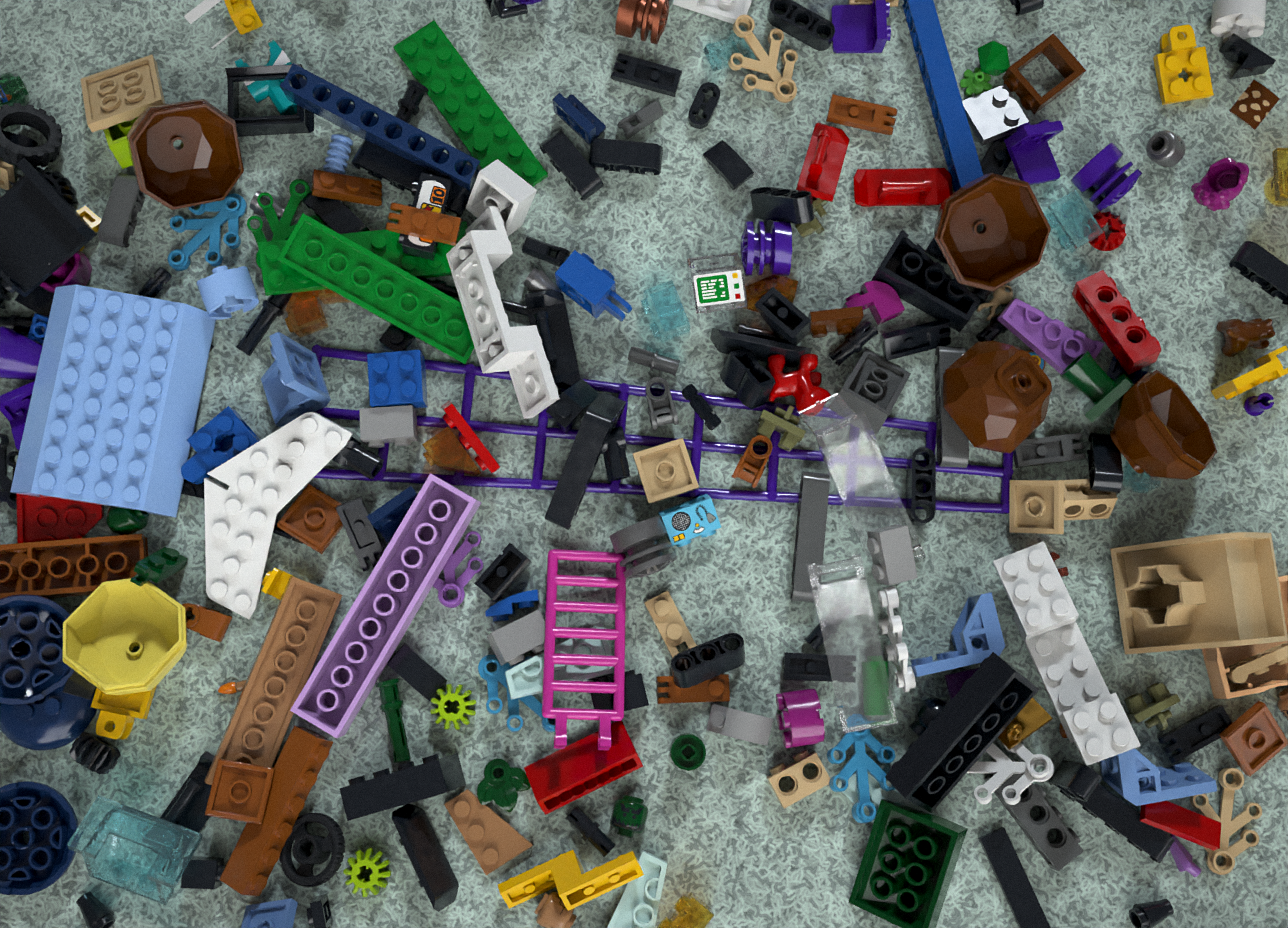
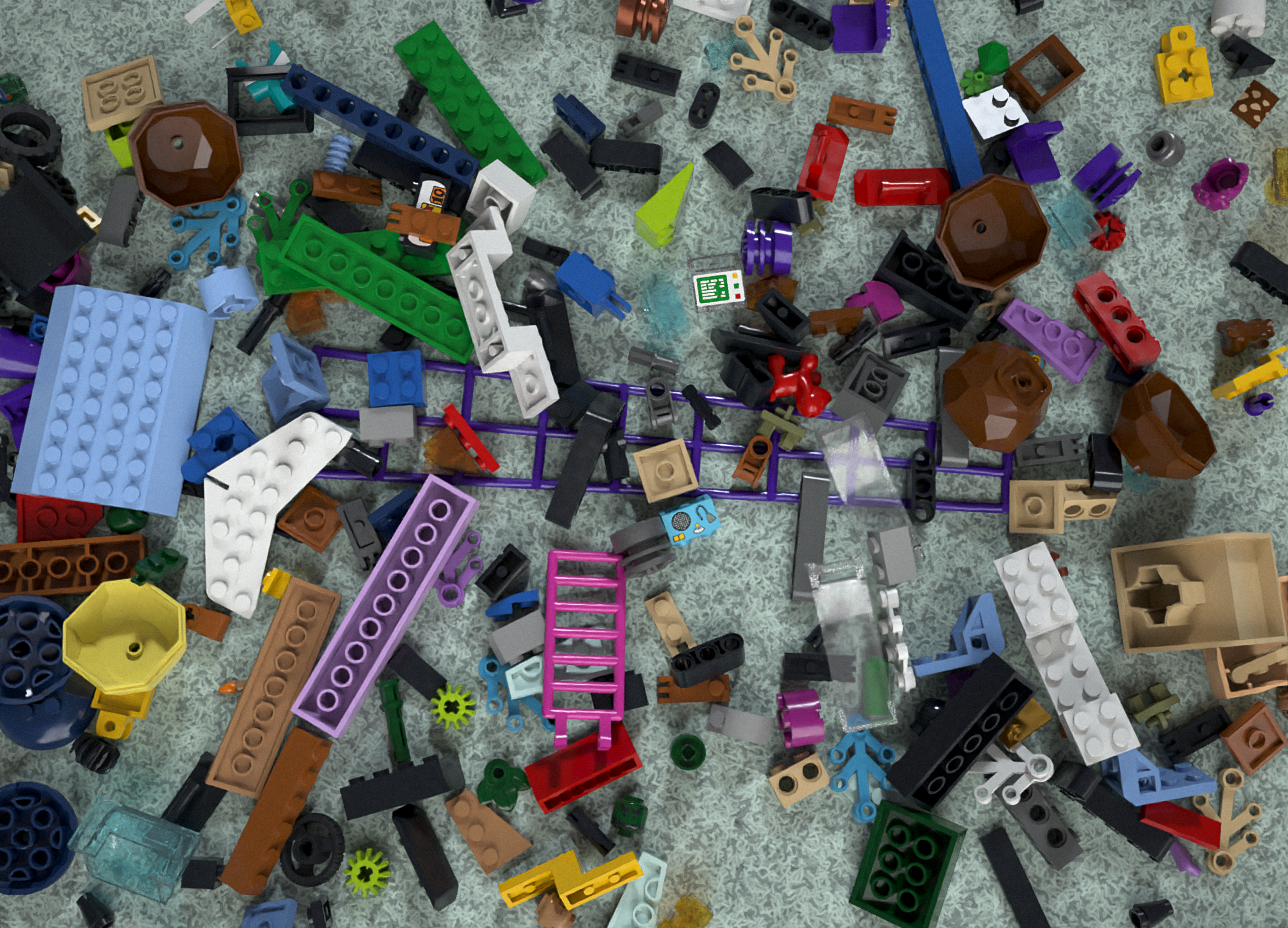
dark orange tile [205,759,275,824] -> none
clear piece [798,393,858,439] -> none
dark green plant [1060,350,1133,422] -> none
none -> lime slope [635,162,694,251]

